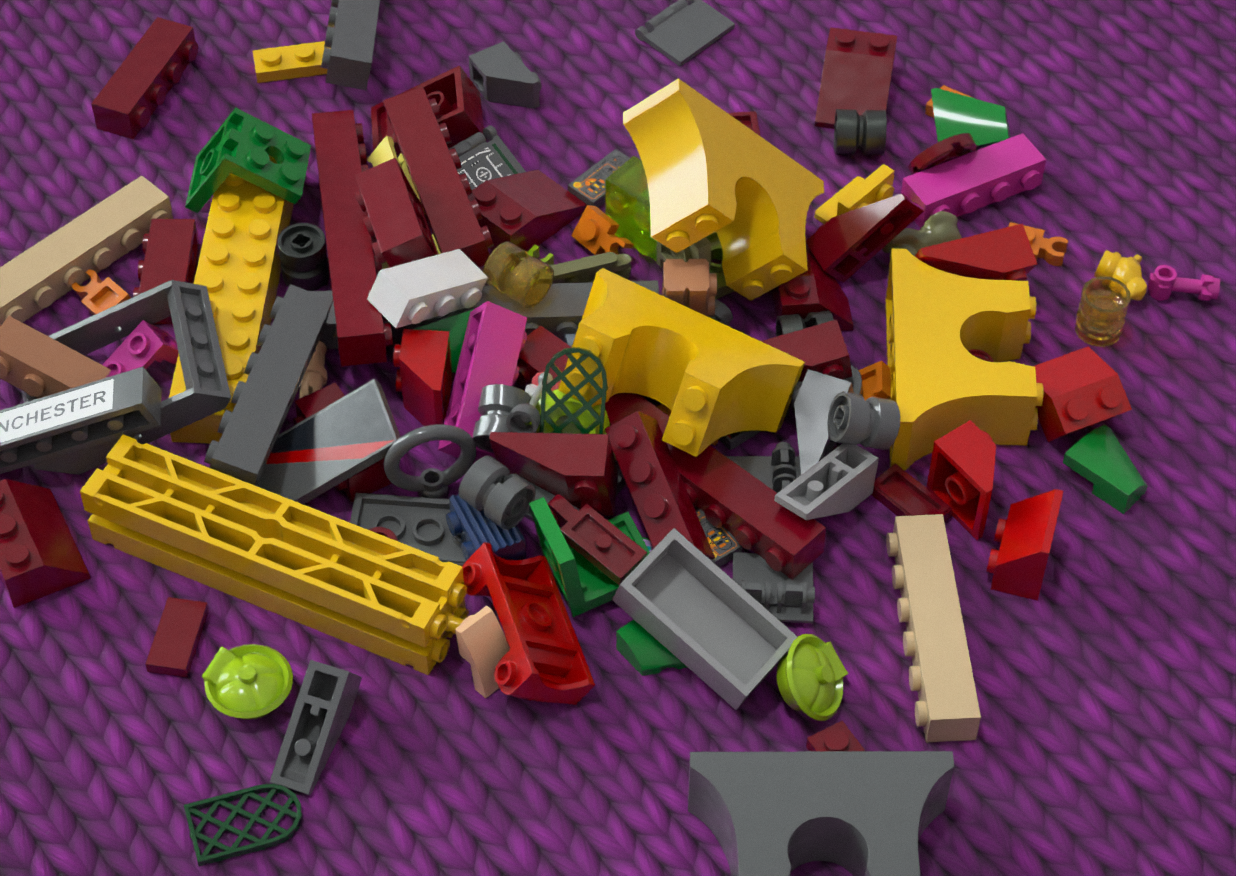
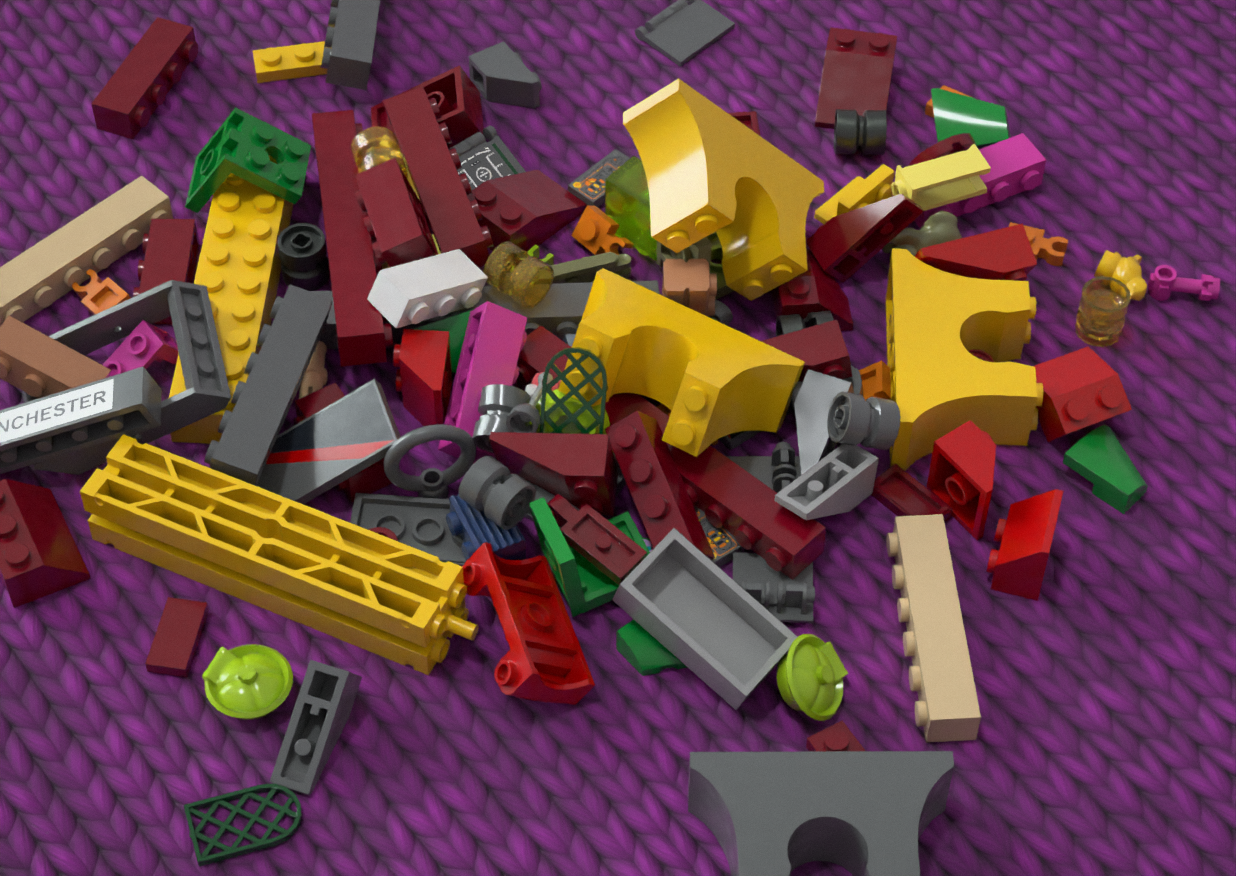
light nougat slope [455,606,510,699] -> none
none -> clear yellow wheel [351,127,408,178]
none -> light yellow window [891,144,991,211]

